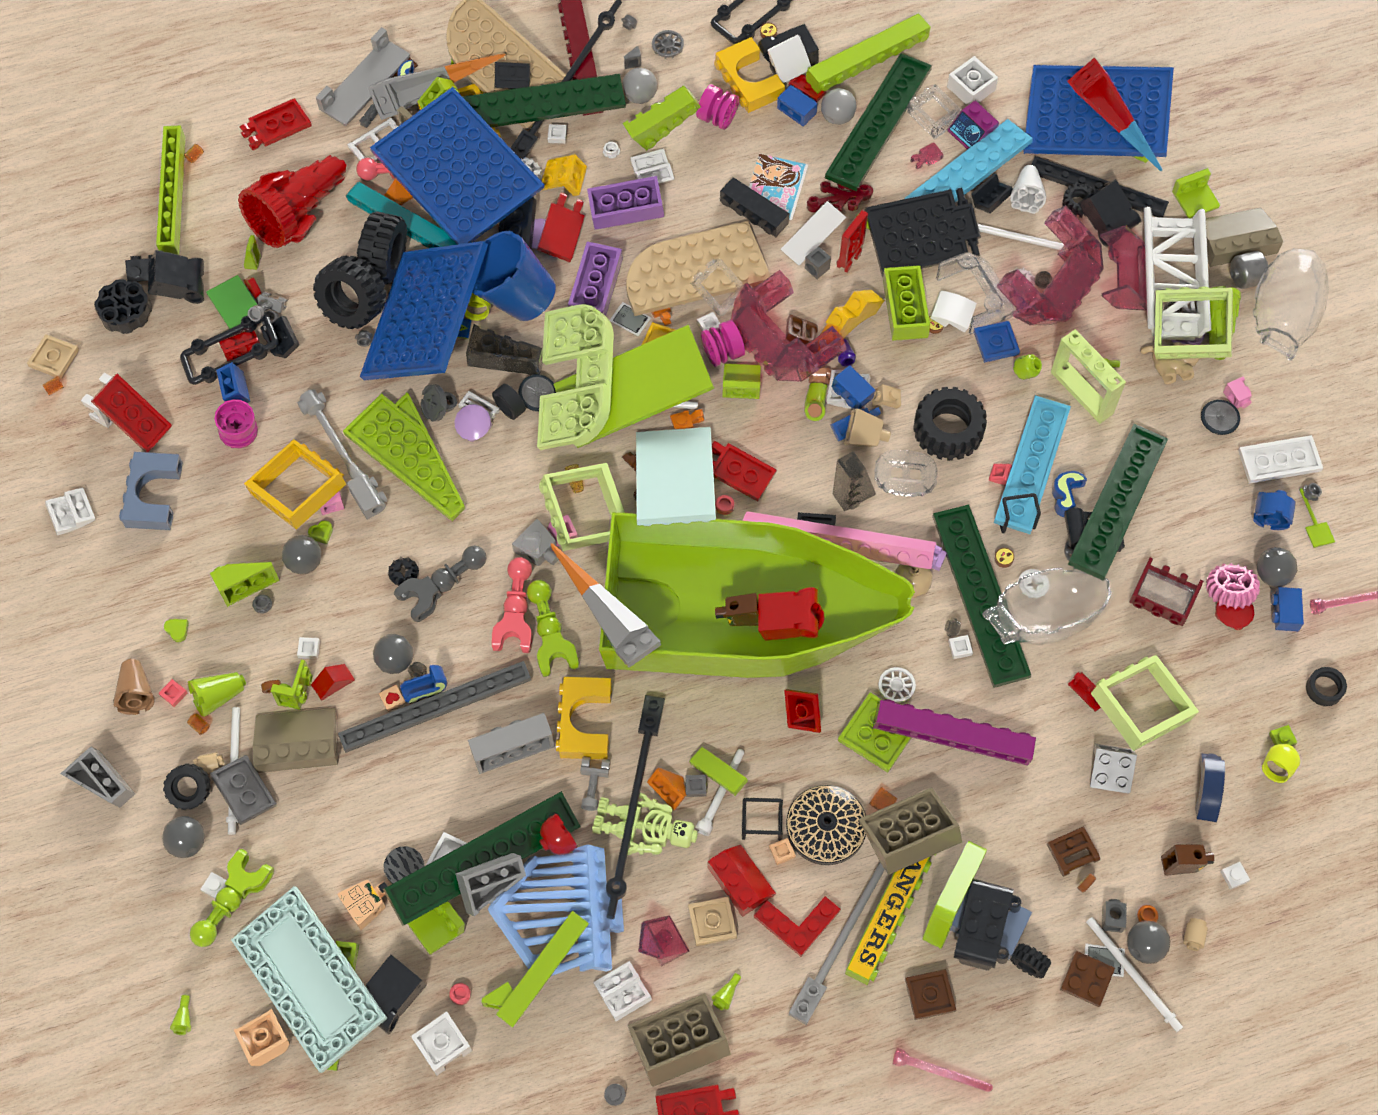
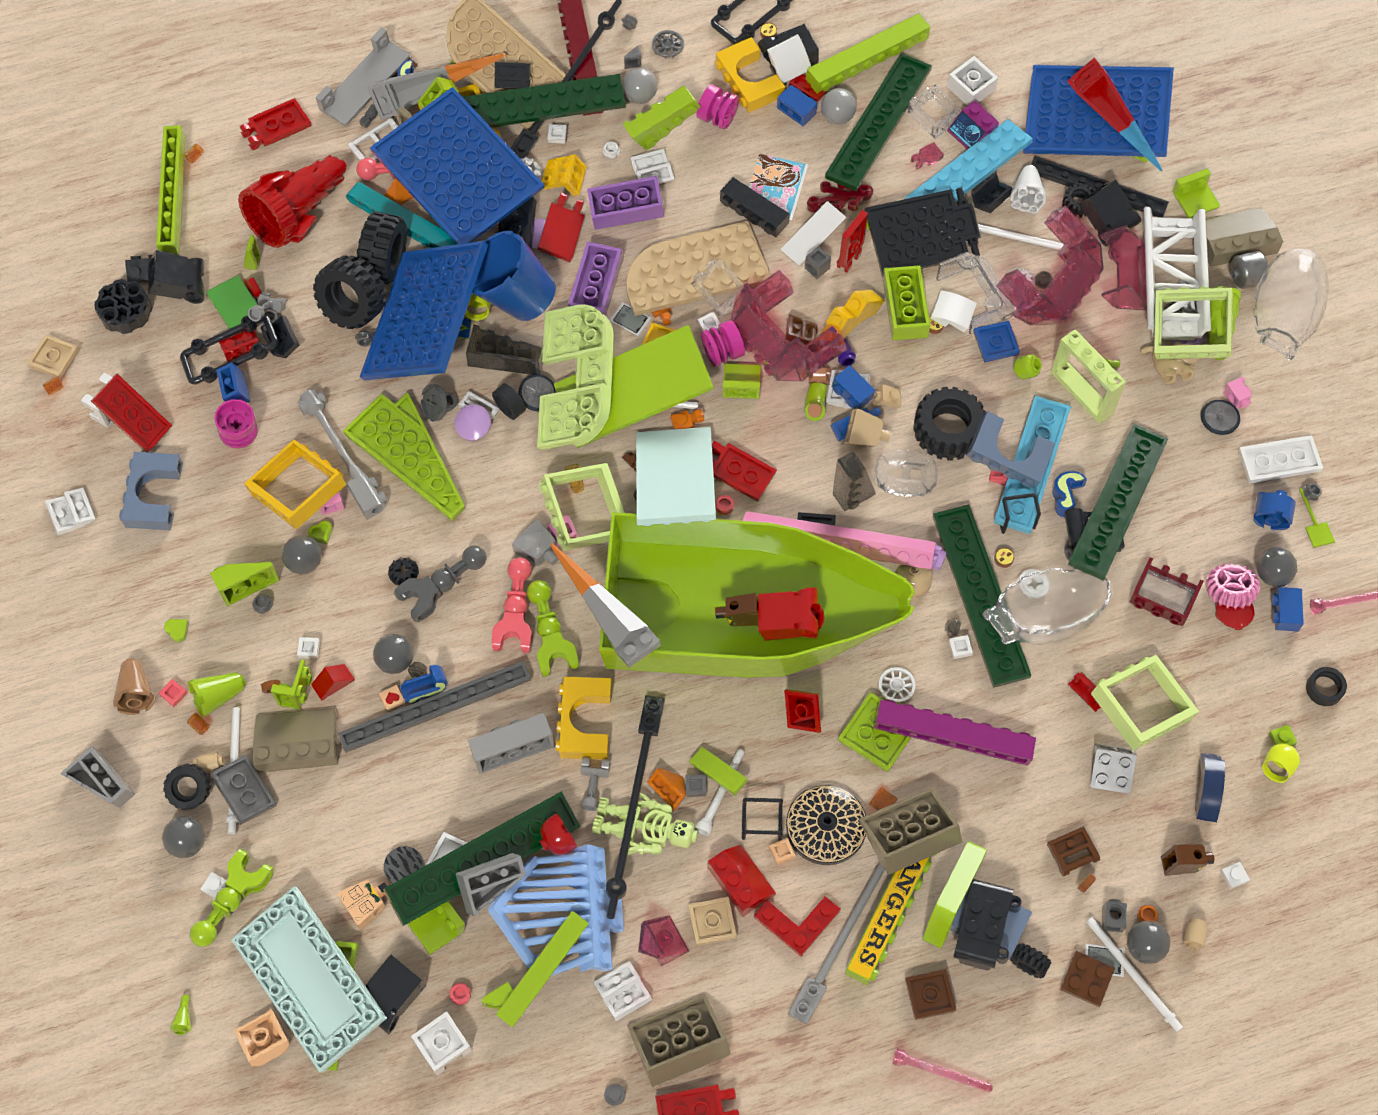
lime cone [711,973,741,1010] -> none
none -> sand blue arch [966,411,1055,488]

